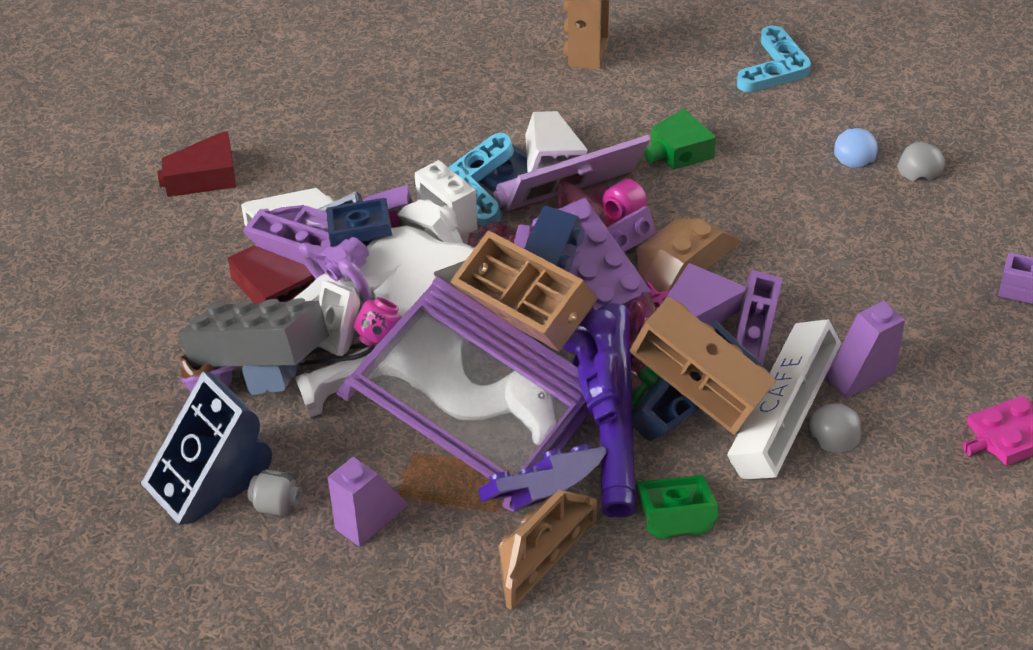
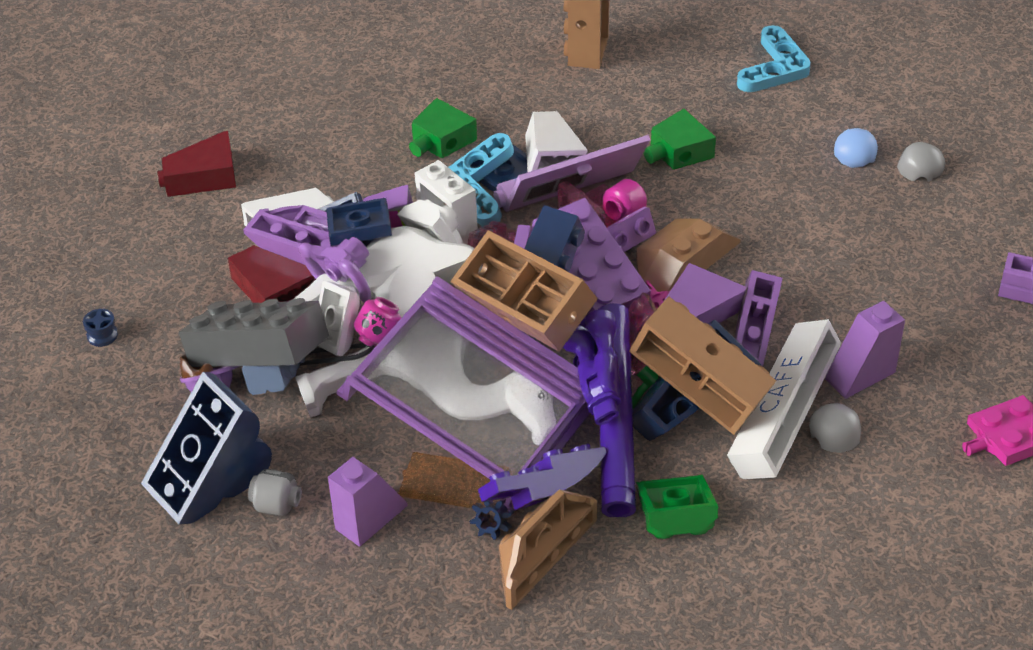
none -> dark blue wheel [83,309,118,347]
none -> green torso [409,98,477,158]
none -> dark blue gear [469,498,515,540]

